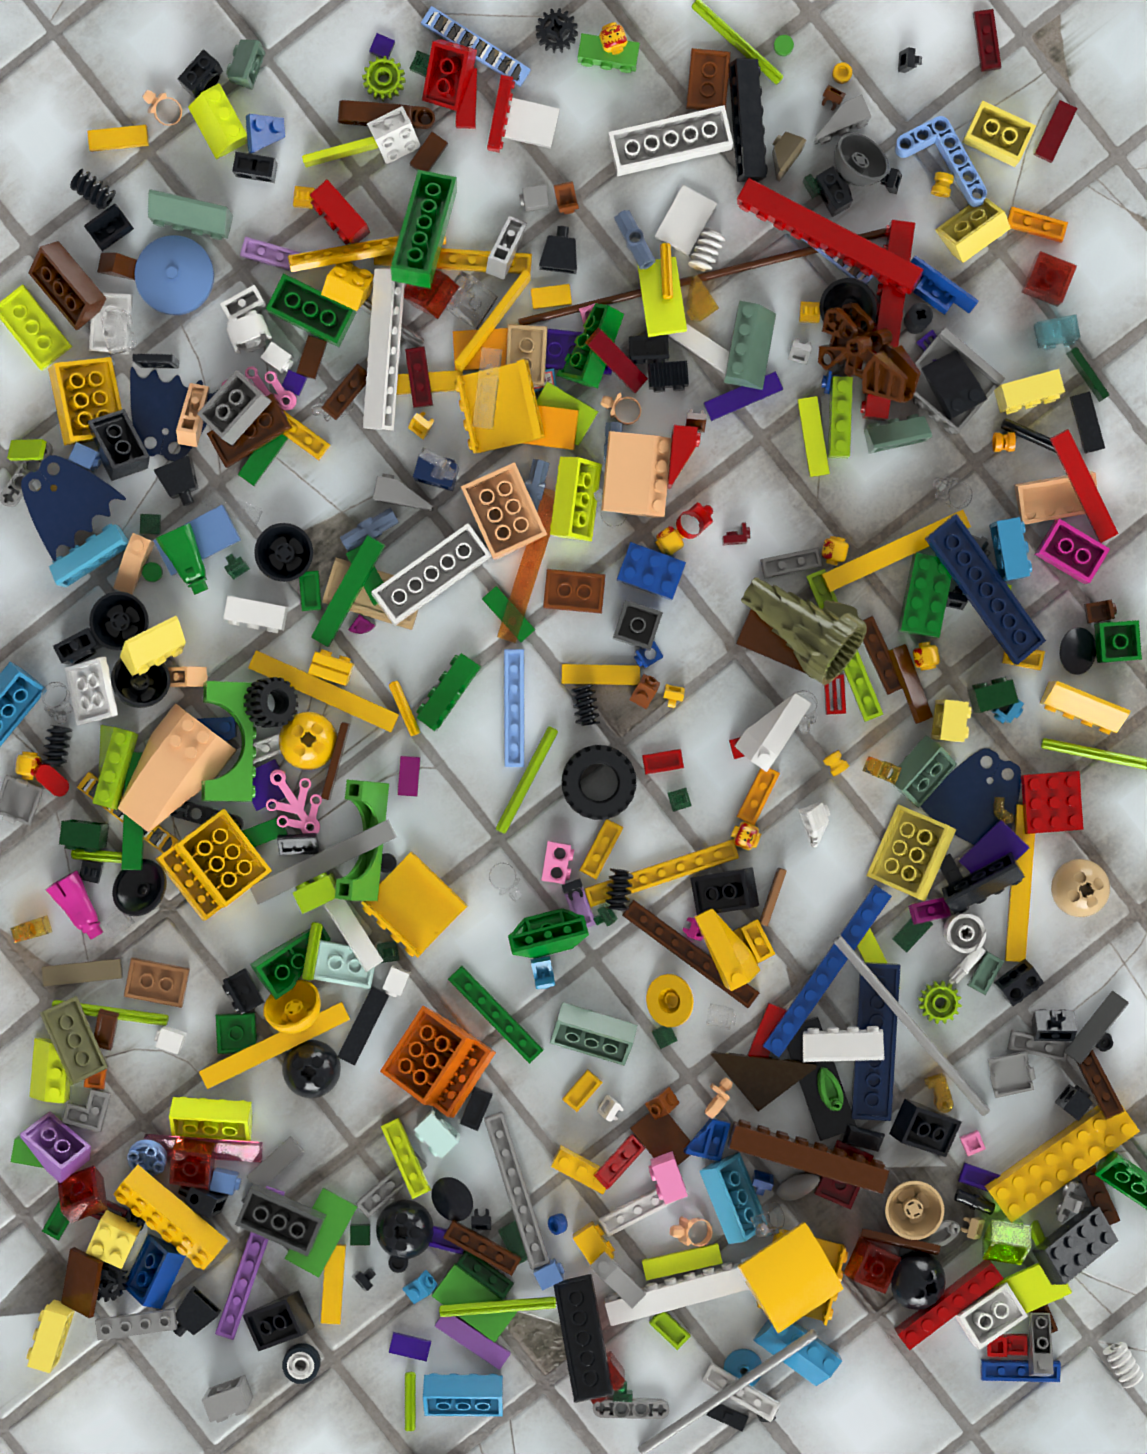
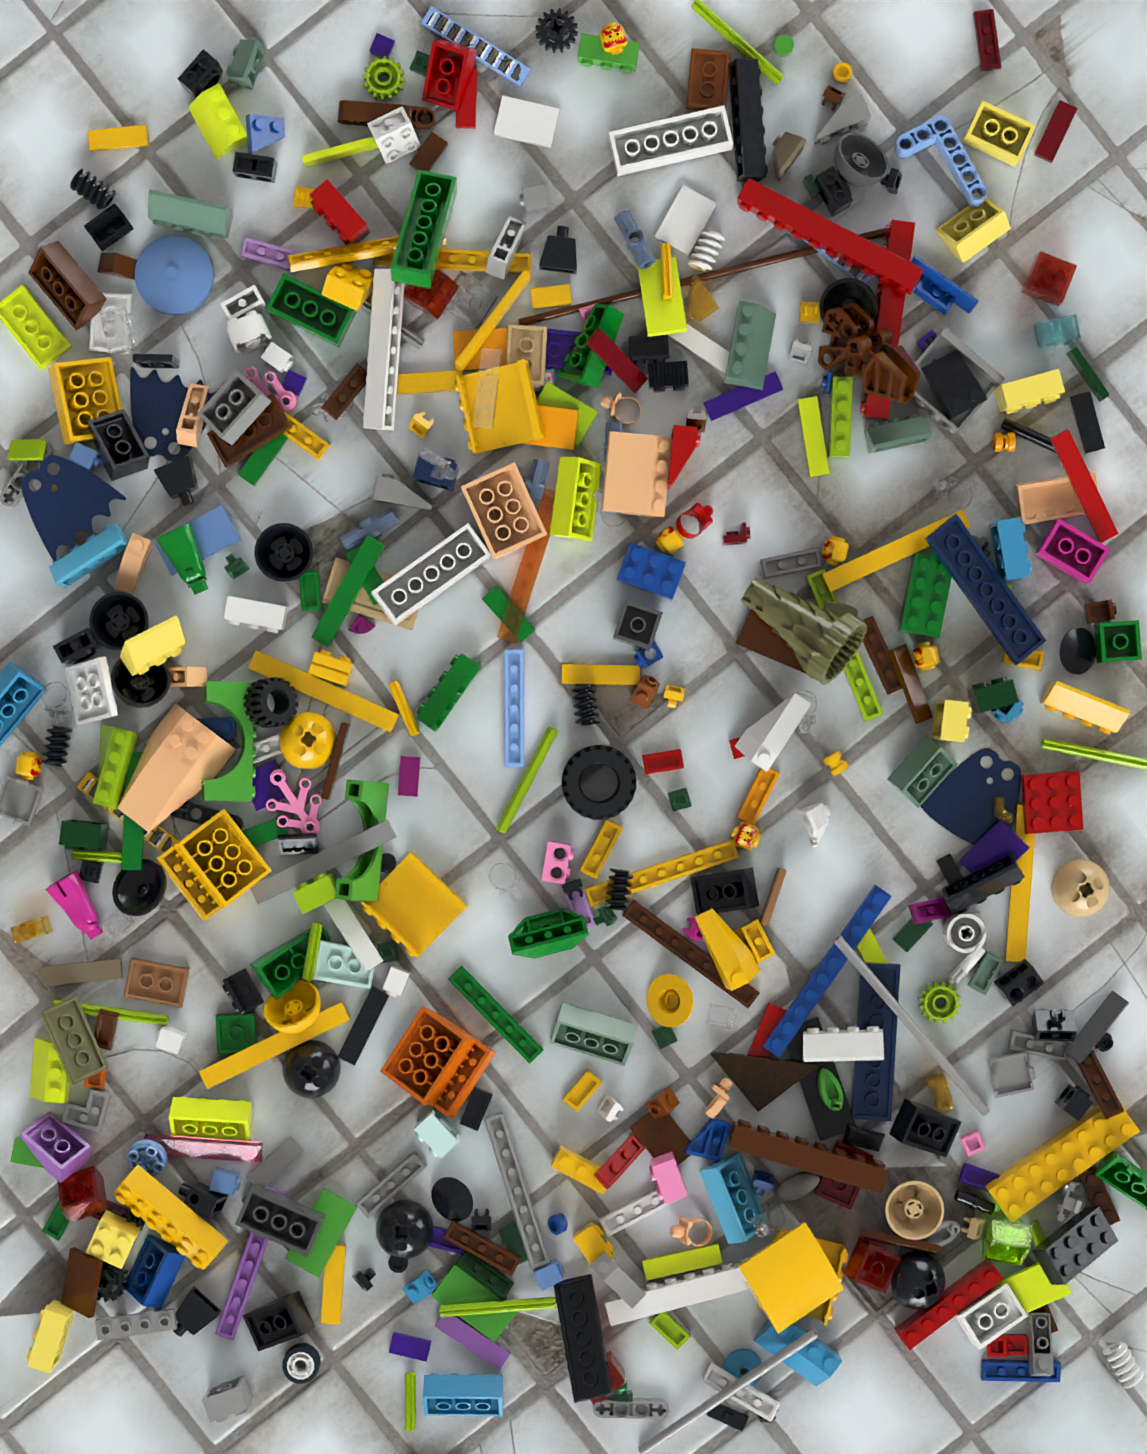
red tile [34,764,69,797] -> none
clear green tile [140,514,161,535] -> none
light nougat piece [142,90,182,126] -> none
green tile [142,562,163,582] -> none
clear red brick [169,1137,216,1189] -> none
reddish brown tile [296,335,328,380] -> none
dark green tile [350,1224,371,1246] -> none
neon yellow tile [381,1118,431,1199] -> none
dark red tile [405,346,433,408] -> none
red piece [487,75,515,153] -> none
dark azure bracket [530,956,555,989] -> none
dark orange tile [543,569,606,614] -> none
dark orange bracket [553,181,579,214] -> none
red tile [824,674,846,715] -> none
clear yellow leg [862,756,902,785] -> none
light yellow slope [866,804,956,901] -> none
black tile [898,47,922,73] -> none
black piece [904,303,933,334] -> none
yellow wheel [930,172,954,198] -> none
black tile [946,585,968,610] -> none
light orange tile [1007,206,1068,243] -> none

